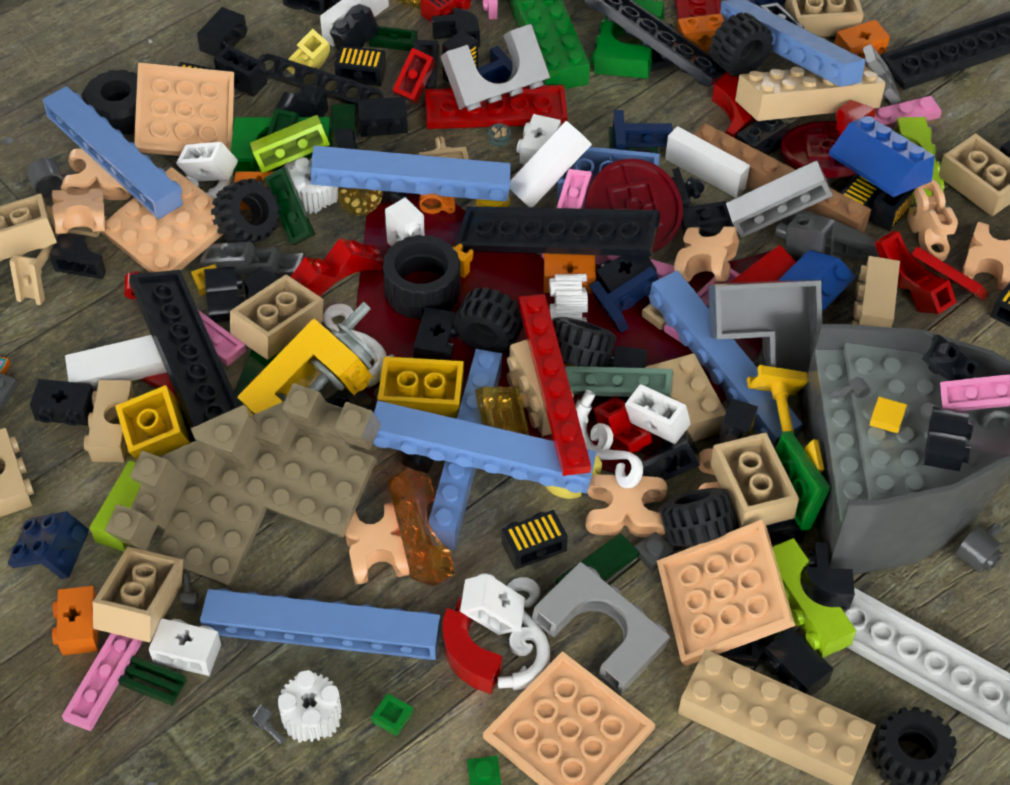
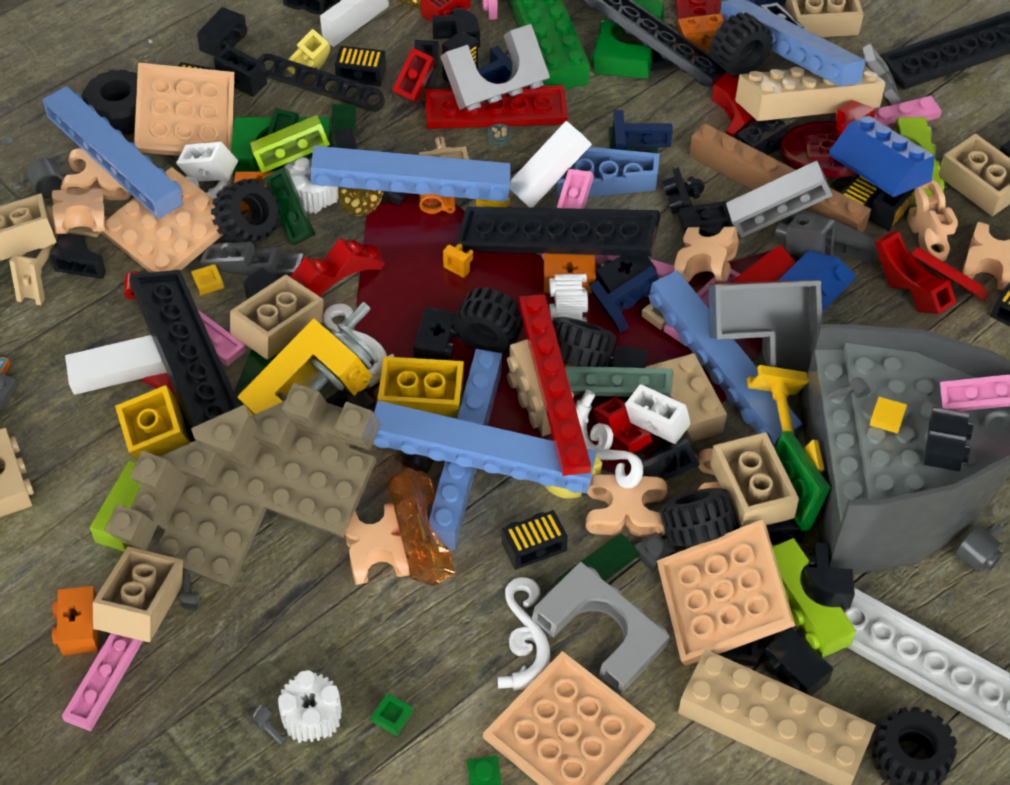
dark blue bracket [8,511,89,579] -> none
black brick [30,379,94,426] -> none
tan arch [84,380,136,462] -> none
dark green tile [118,656,187,706] -> none
white brick [149,618,221,676] -> none
medium blue brick [200,588,441,660] -> none
black brick [204,267,244,323] -> none
black arch [275,84,328,117] -> none
black brick [330,4,379,51] -> none
black brick [358,96,408,137] -> none
dark green tile [369,26,418,51] -> none
black tyre [383,235,461,320] -> none
white brick [385,198,425,247] -> none
red arch [443,597,502,694] -> none
white brick [460,573,525,635] -> none
clear yellow plate [475,387,529,435] -> none
white brick [517,114,561,164] -> none
dark red plate [585,159,683,253] -> none
white piece [665,126,750,198] -> none
black brick [718,398,758,444] -> none
orange brick [834,20,890,58] -> none
tan brick [851,256,900,327] -> none
black hips [922,334,979,381] -> none

